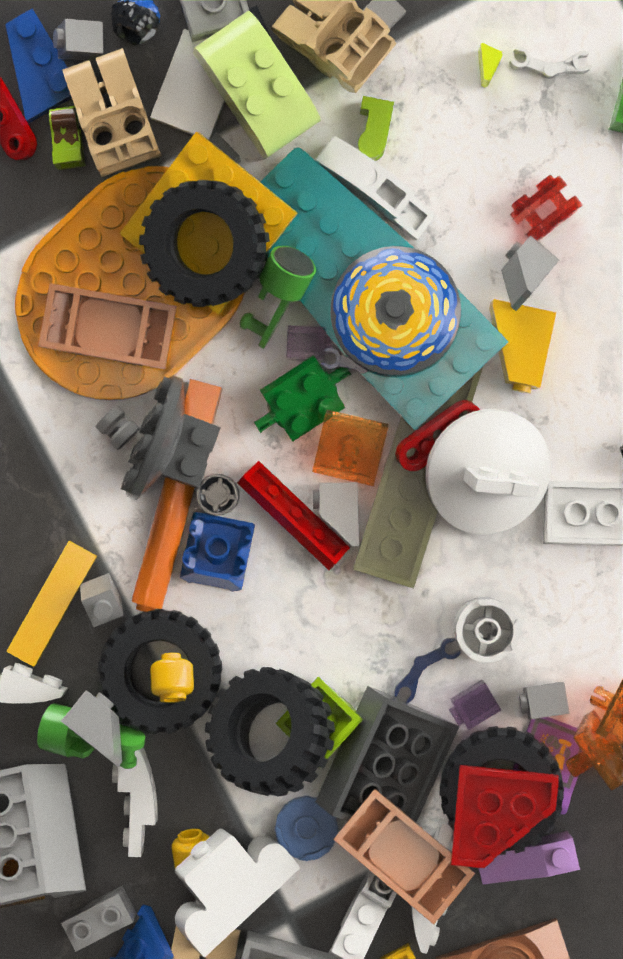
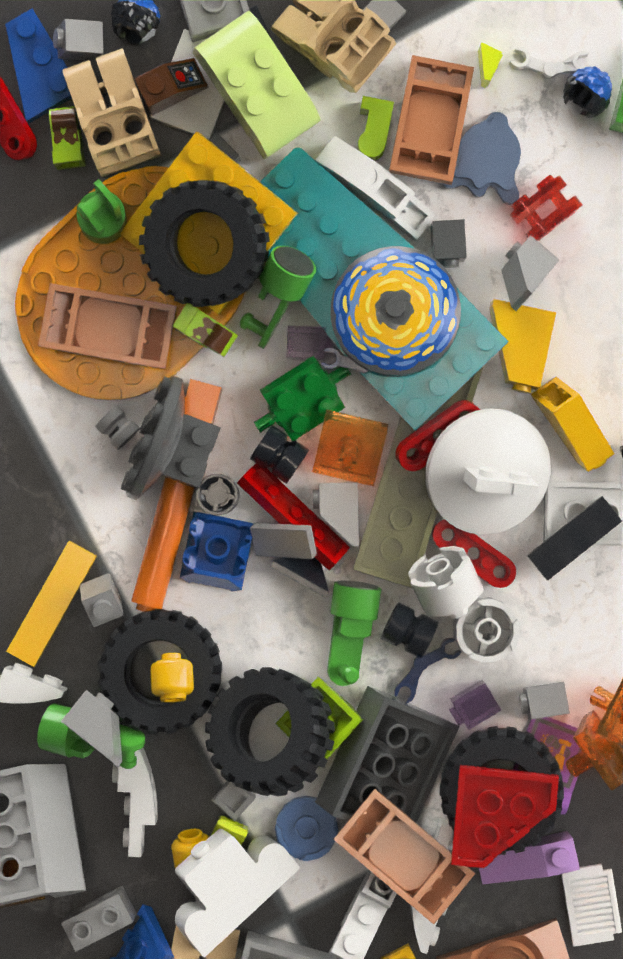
none -> bright green piece [77,179,127,244]
none -> reddish brown slope [134,58,209,116]
none -> leg [173,303,238,357]
none -> light grey tile [211,781,256,821]
none -> neon yellow slope [211,815,248,845]
none -> black wheel [250,425,309,484]
none -> light grey tile [250,523,317,559]
none -> black slope [270,557,329,598]
none -> bright green piece [327,580,382,686]
none -> black wheel [380,602,439,658]
none -> nougat slope [389,55,474,185]
none -> white brick [408,546,484,619]
none -> dark grey brick [430,219,467,268]
none -> red plate [432,519,516,588]
none -> sand blue tile [442,112,521,205]
none -> black tile [526,496,622,581]
none -> yellow slope [530,377,614,472]
none -> white window [561,864,622,947]
none -> piece [563,66,612,119]

